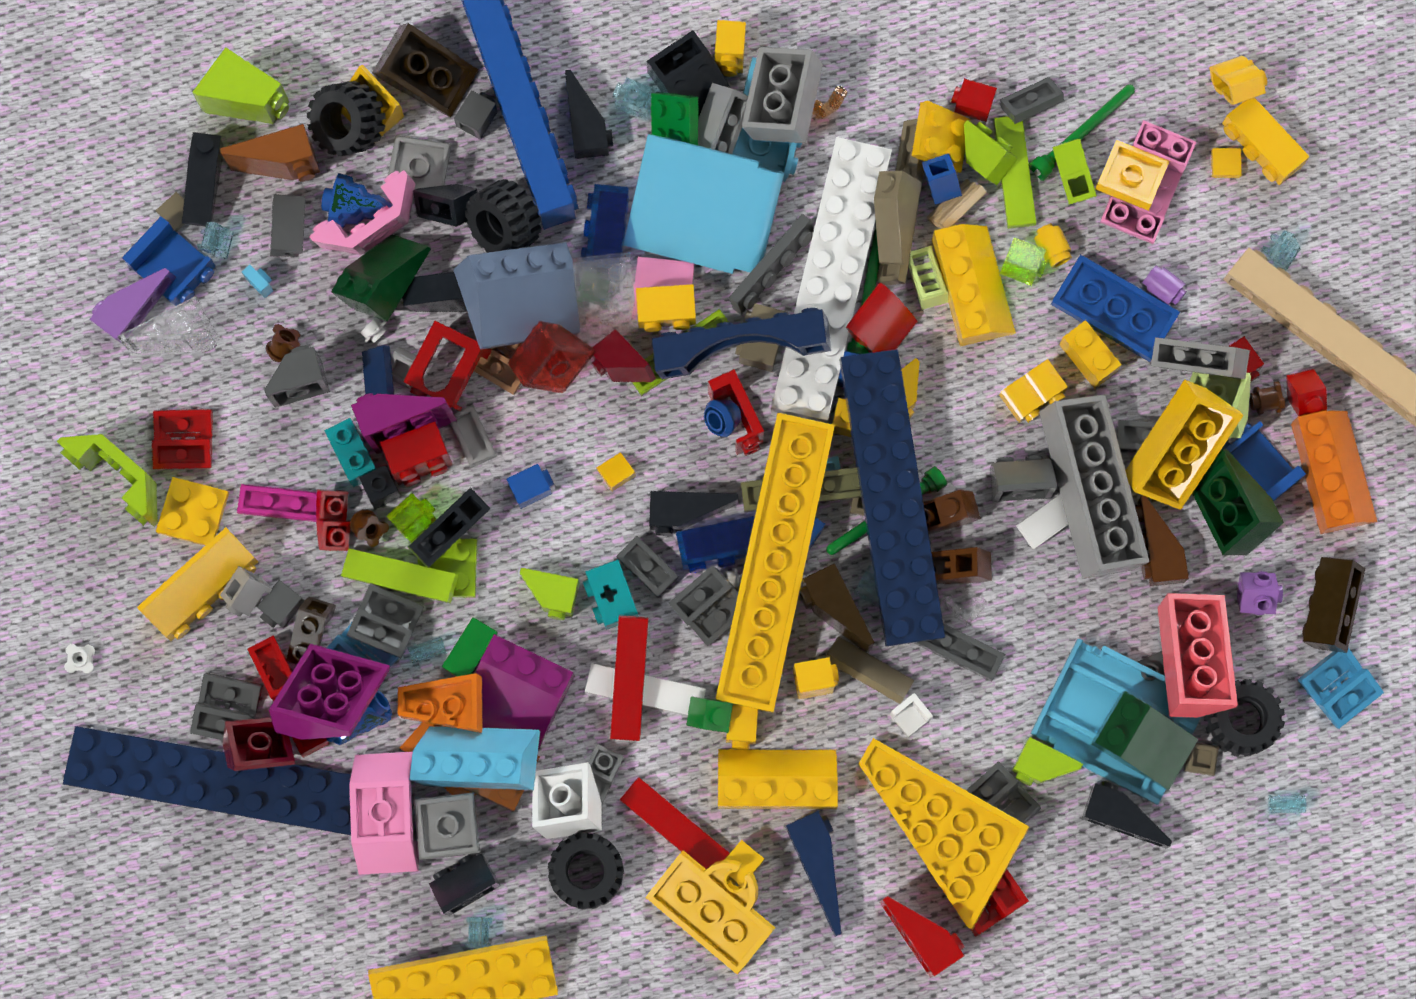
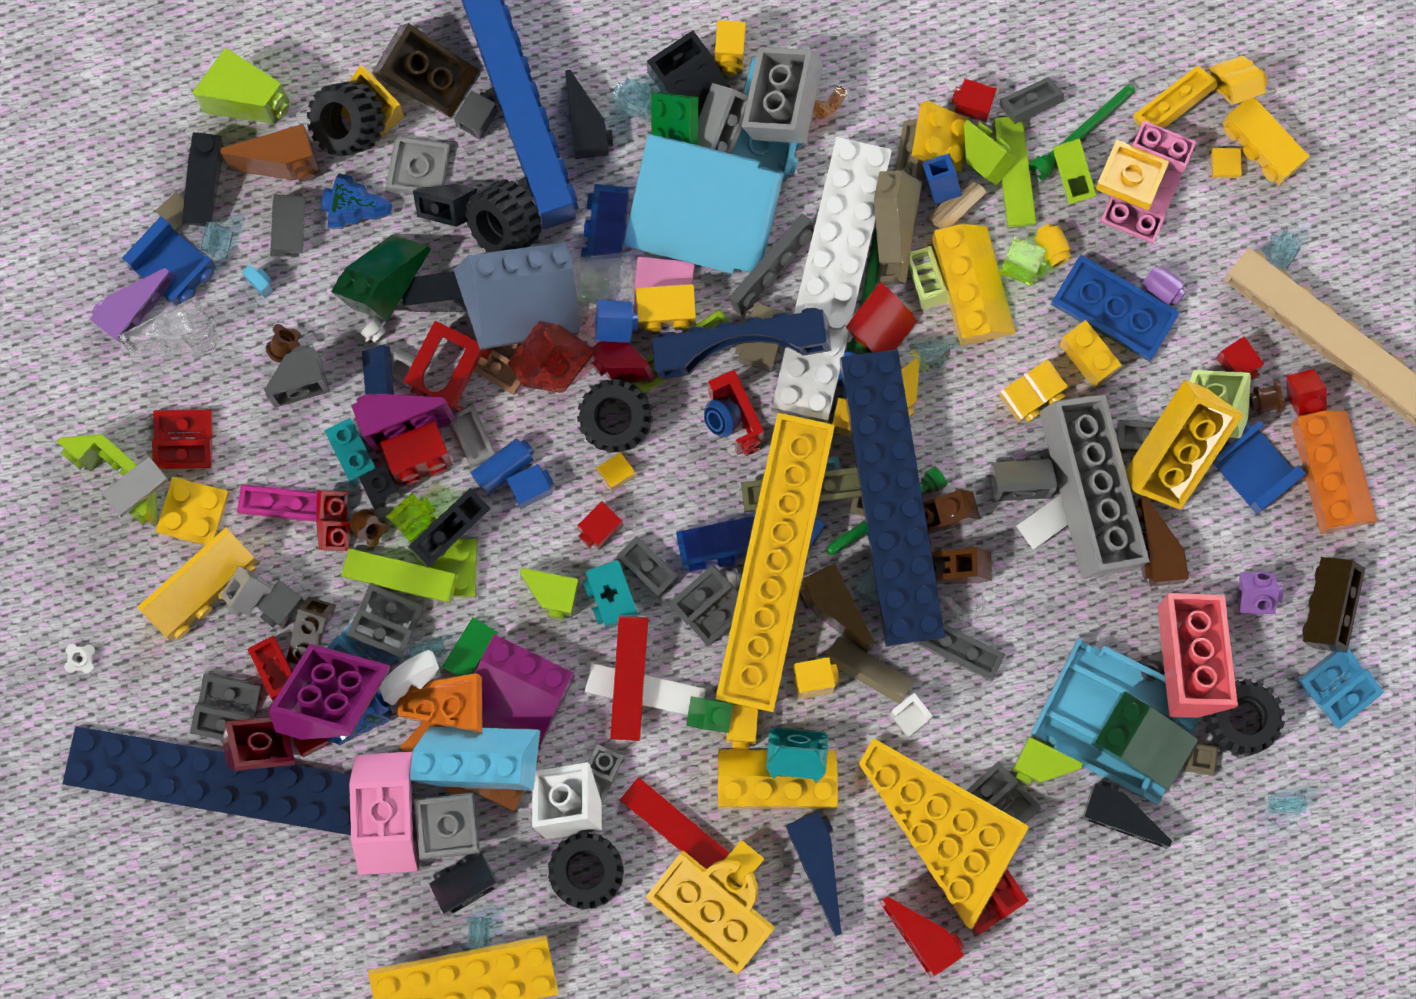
bright pink slope [309,170,415,255] -> none
black slope [649,491,738,536] -> none
light grey brick [1151,337,1250,379] -> none
dark green slope [1192,449,1284,556] -> none
none -> light grey tile [102,456,169,518]
none -> white slope [379,650,439,705]
none -> blue brick [470,438,535,496]
none -> black tyre [577,379,653,452]
none -> red brick [577,501,623,550]
none -> blue brick [595,300,638,343]
none -> teal slope [766,726,828,783]
none -> clear light blue tile [910,337,950,372]
none -> yellow plate [1133,65,1218,128]

